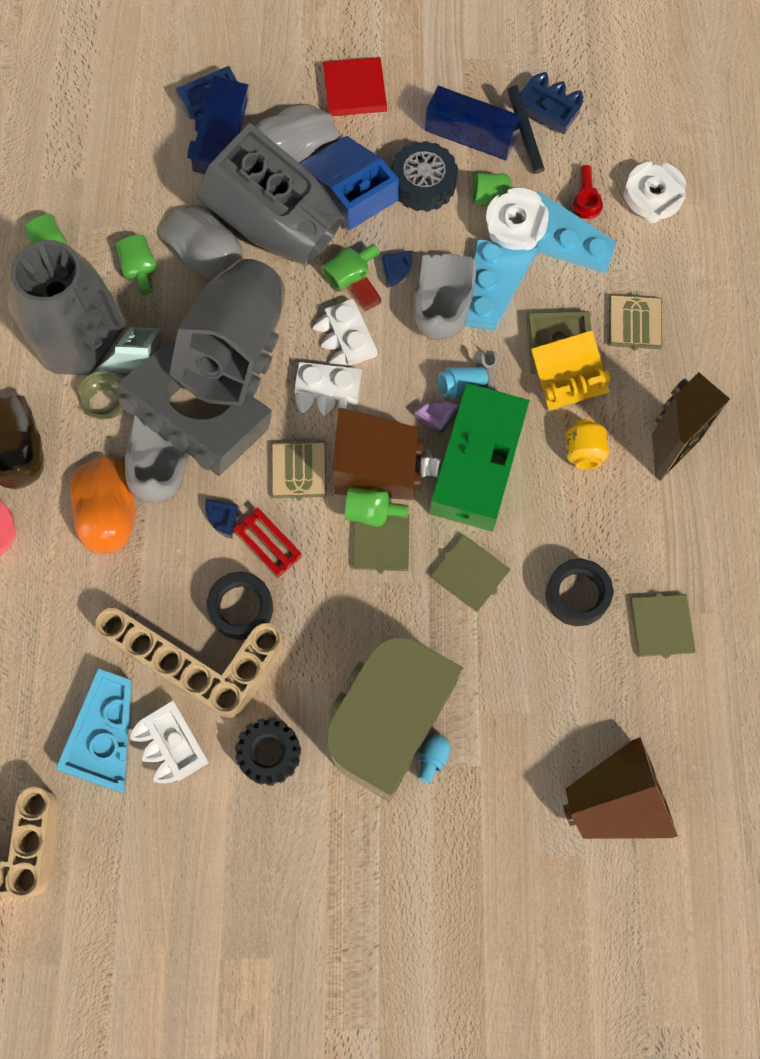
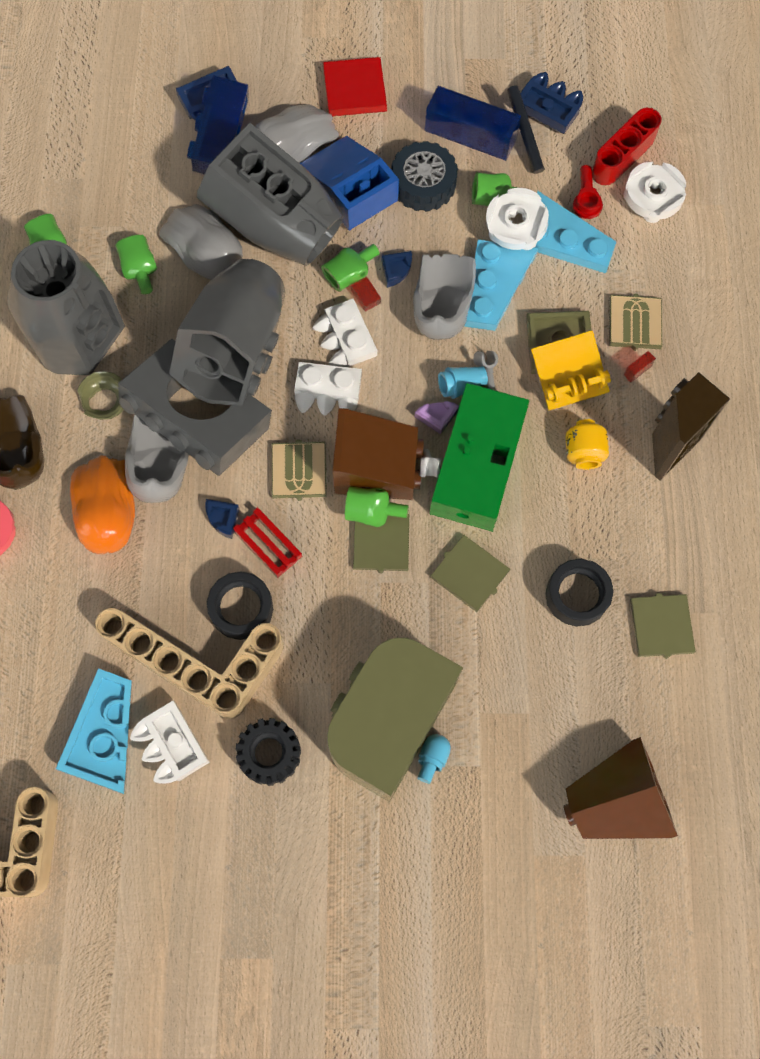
light aqua slope [94,327,161,373] -> none
none -> red beam [592,107,662,186]
none -> clear red piece [624,351,656,383]

